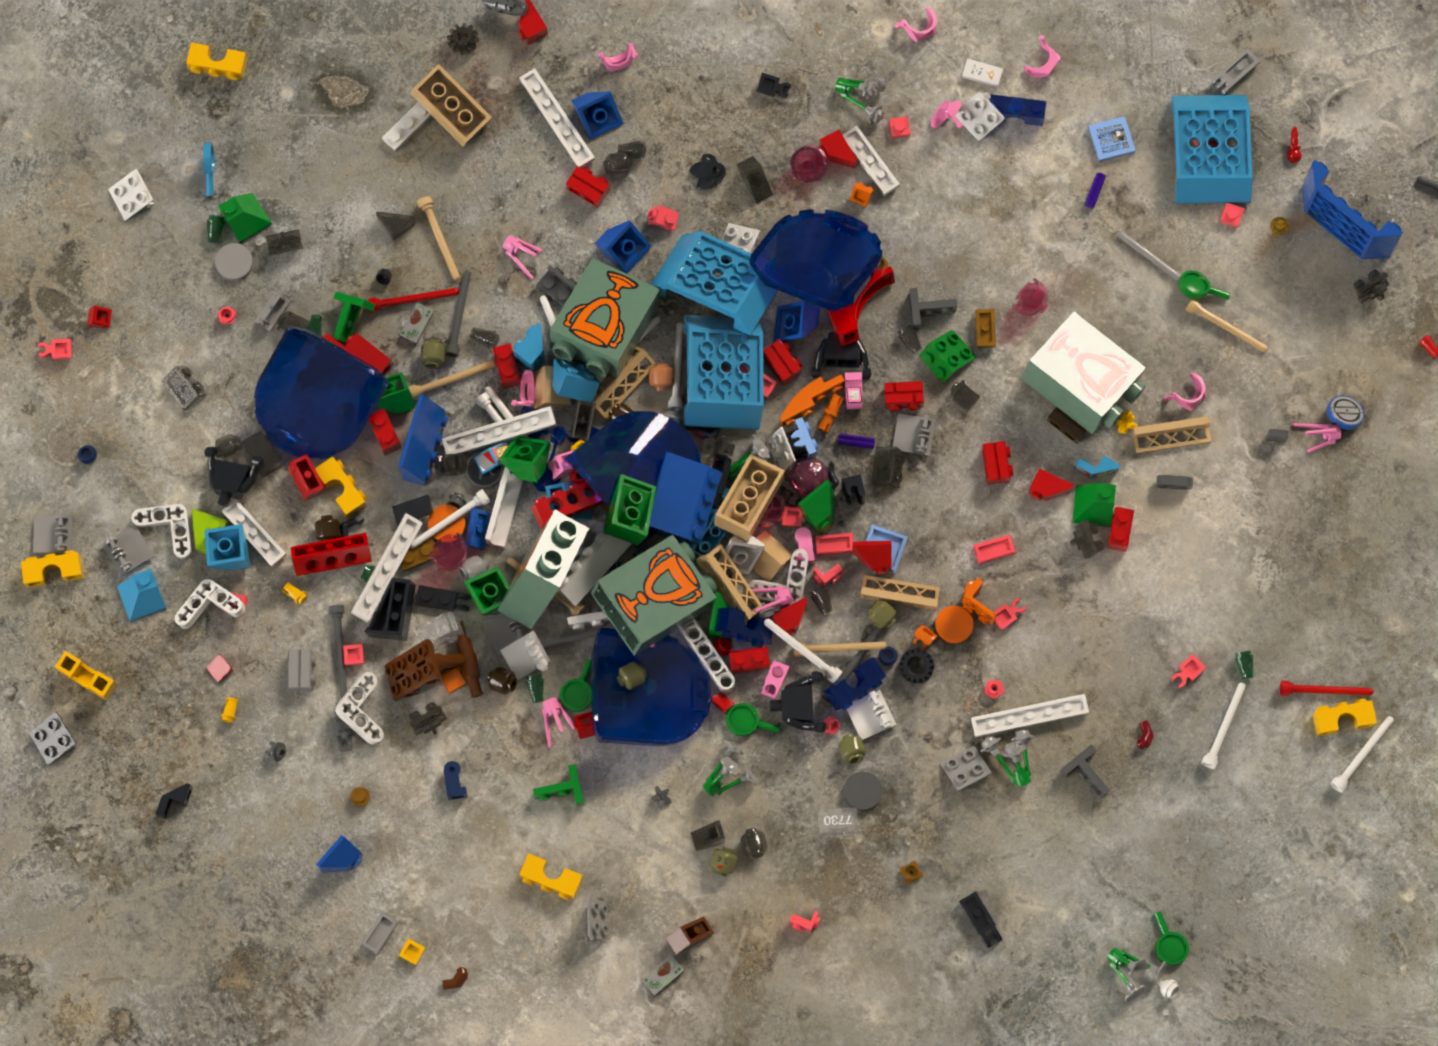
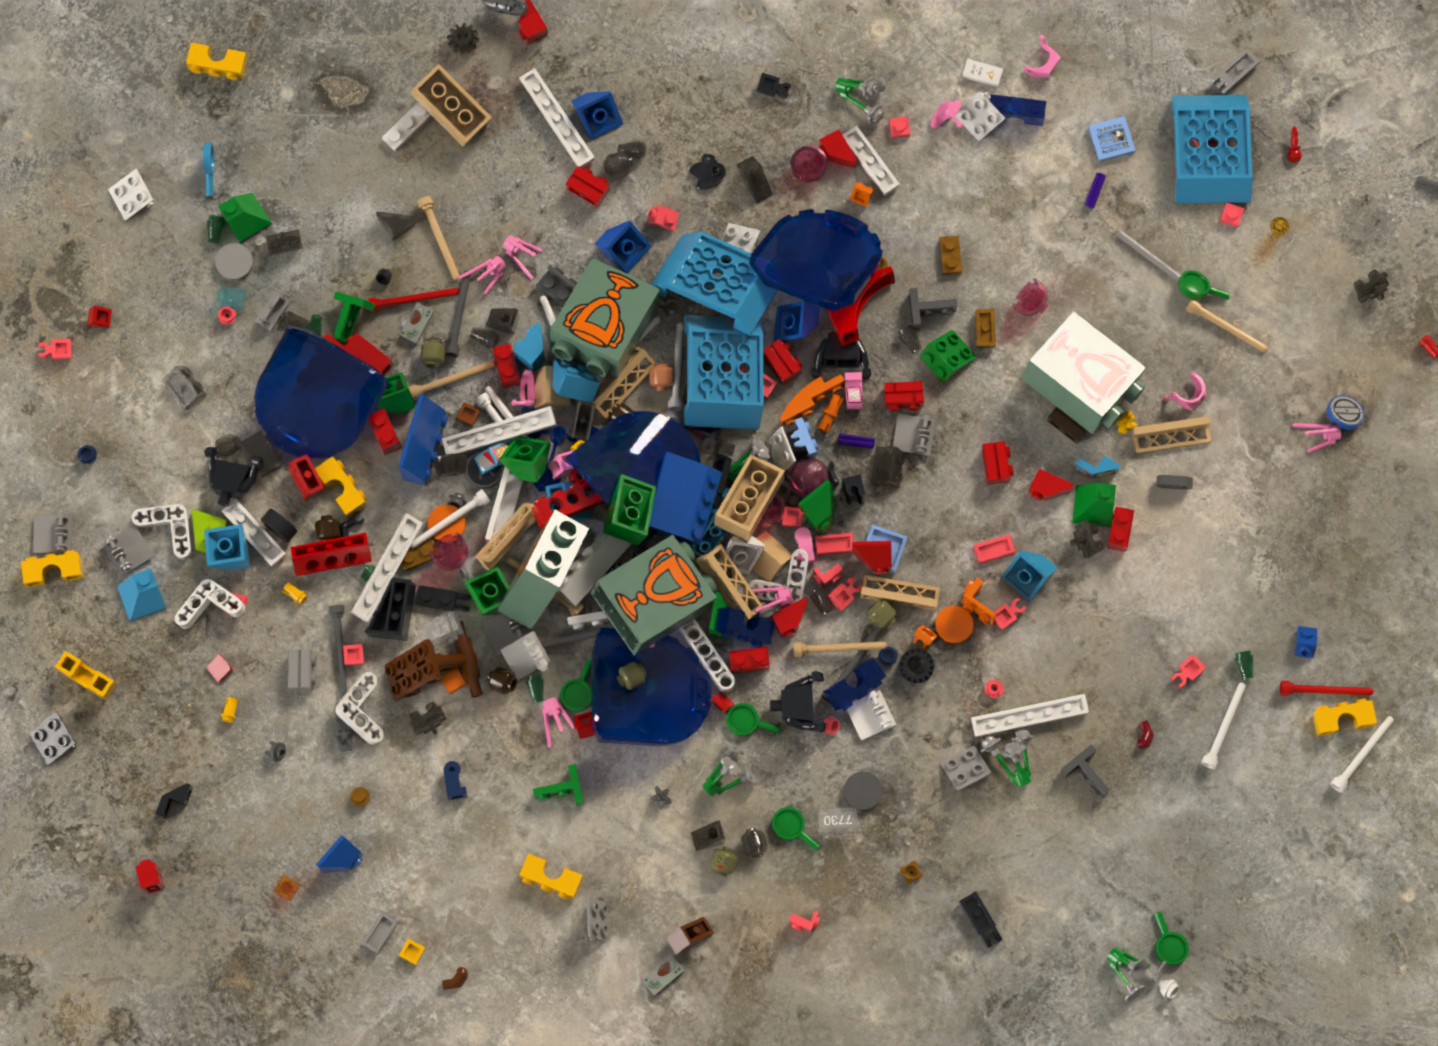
black tile [392,495,434,525] -> none
blue plate [466,508,491,551] -> none
bright pink helmet [599,43,638,72] -> none
red plate [713,637,732,656] -> none
bright pink leg [761,660,790,700] -> none
white piece [764,619,842,683] -> none
olive head [838,734,866,764] -> none
bright pink helmet [895,8,937,43] -> none
clear smoke bracket [950,380,980,412] -> none
dark grey tile [1267,429,1289,442] -> none
blue slope [1302,160,1403,260] -> none
none -> red brick [135,859,165,894]
none -> clear light blue bracket [216,284,246,310]
none -> black tyre [261,508,297,543]
none -> clear orange plate [273,874,300,902]
none -> dark orange tile [455,402,481,428]
none -> bright pink plant [458,256,506,295]
none -> tan fence [475,503,536,570]
none -> clear smoke slope [486,308,520,335]
none -> green piece [772,807,821,851]
none -> coral plate [828,577,862,611]
none -> pearl gold plate [940,236,962,275]
none -> dark azure slope [1000,550,1058,602]
none -> blue bracket [1295,626,1317,658]

